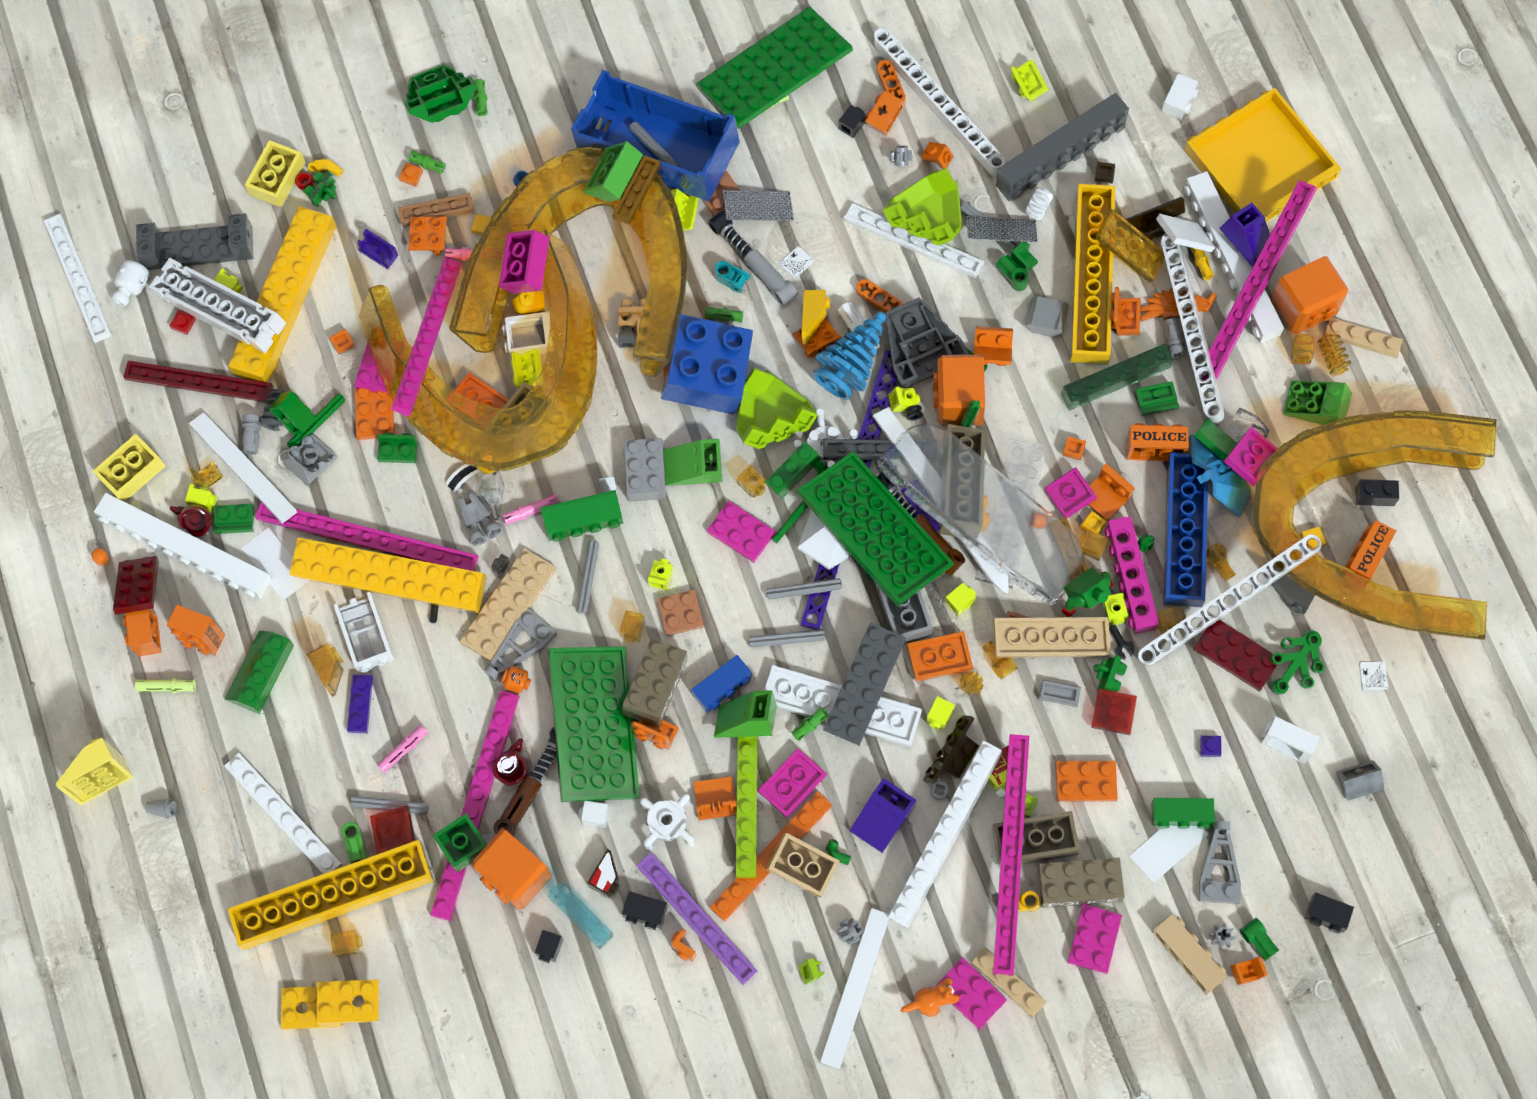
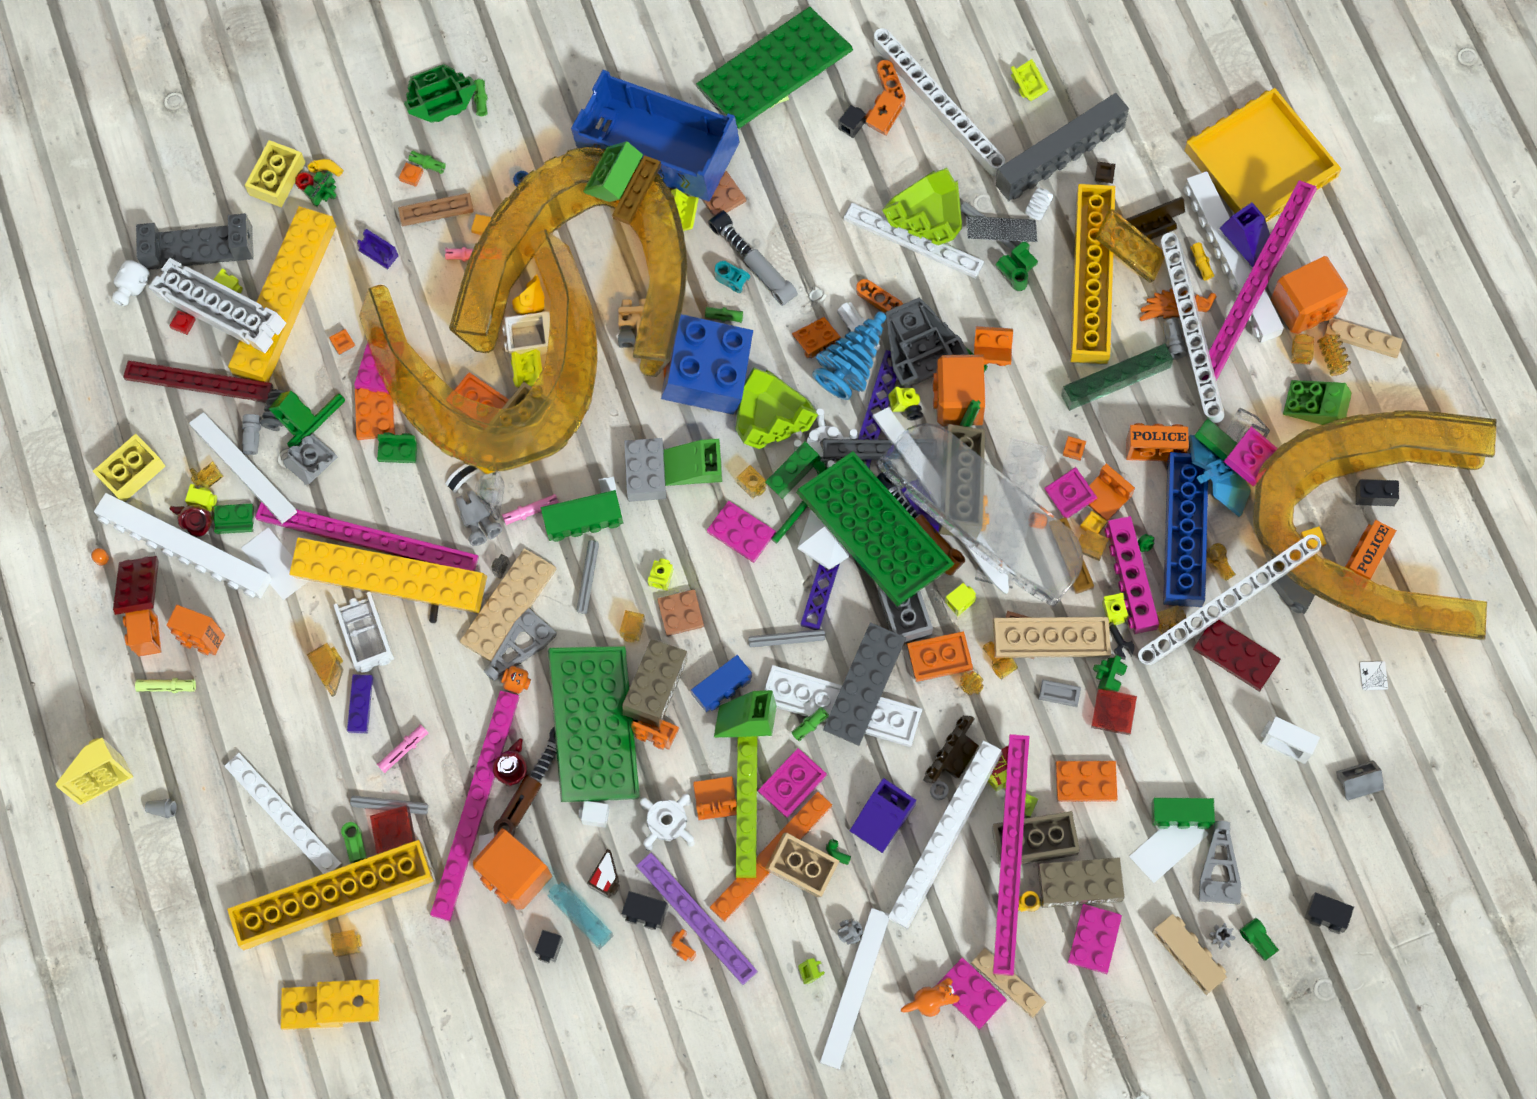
white tile [43,213,112,343] -> none
green slope [224,630,294,714] -> none
dark pink plate [391,256,462,417] -> none
orange hinge [408,217,447,255] -> none
green brick [432,813,487,873] -> none
dark pink brick [499,230,550,294] -> none
light grey axle [629,121,680,167] -> none
flat silver sticker [723,190,794,221] -> none
light grey axle [766,578,842,600] -> none
white sticker [779,246,814,278] -> none
yellow slope [801,290,830,344] -> none
light grey gear [890,145,912,166] -> none
orange bracket [921,142,953,169] -> none
neon yellow brick [926,696,955,730] -> none
light grey slope [1025,296,1068,337] -> none
green torso [1061,567,1113,617] -> none
orange bracket [1111,287,1141,336] -> none
green plate [1135,381,1179,416] -> none
white tile [1156,214,1215,252] -> none
white brick [1162,74,1199,120] -> none
dark purple plate [1200,735,1222,757] -> none
orange bracket [1230,956,1267,986] -> none
green plant [1270,630,1325,695] -> none

